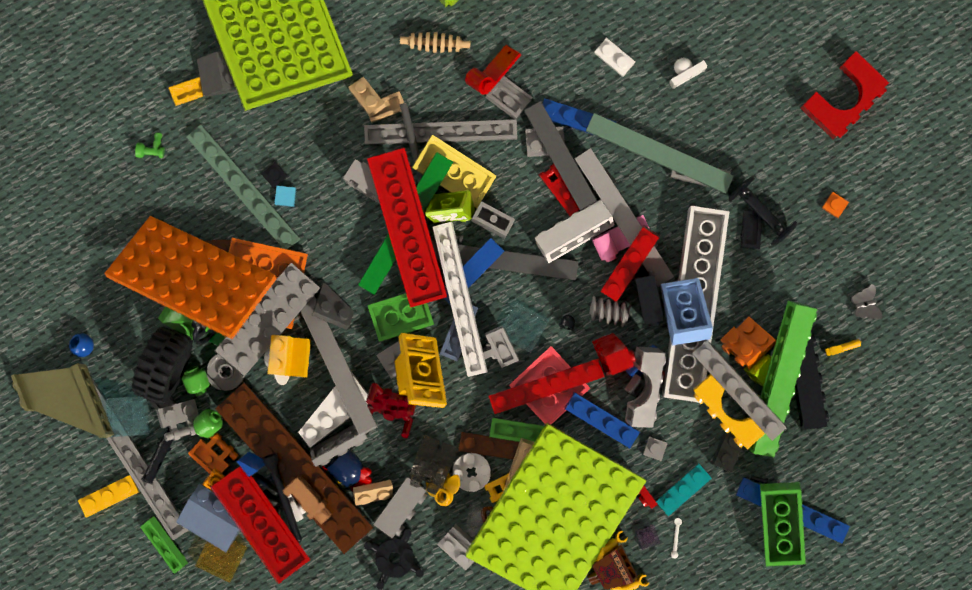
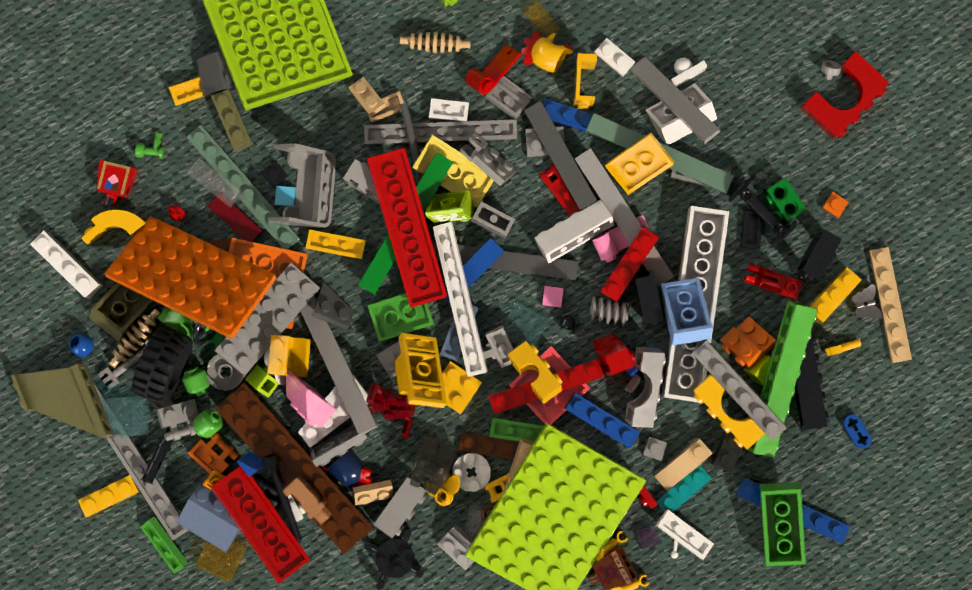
none -> white brick [30,230,103,299]
none -> yellow arch [82,210,146,245]
none -> olive slope [89,283,154,342]
none -> red torso [97,160,139,207]
none -> light grey hinge [98,340,149,390]
none -> tan piece [109,309,161,368]
none -> red plate [168,204,186,223]
none -> clear plate [187,159,242,207]
none -> dark red tile [207,193,263,242]
none -> olive arch [211,89,254,152]
none -> lime brick [245,364,279,398]
none -> light grey windscreen [267,143,336,228]
none -> bright pink slope [285,369,336,428]
none -> yellow plate [306,229,366,260]
none -> white plate [429,98,469,122]
none -> yellow plate [442,361,482,414]
none -> light grey plate [460,133,517,186]
none -> yellow arch [507,341,562,404]
none -> yellow piece [521,32,573,73]
none -> clear yellow tile [523,0,561,37]
none -> bright pink tile [542,286,564,308]
none -> yellow panel [574,53,597,110]
none -> yellow plate [605,132,674,195]
none -> light grey tile [630,57,720,144]
none -> white slope [646,83,717,145]
none -> tan slope [654,438,712,491]
none -> white plate [656,510,714,560]
none -> red plate [744,264,803,300]
none -> green brick [764,177,807,223]
none -> black window [796,230,842,283]
none -> yellow brick [810,267,861,324]
none -> light grey tile [821,60,841,80]
none -> blue beam [843,415,871,449]
none -> tan plate [869,247,912,363]

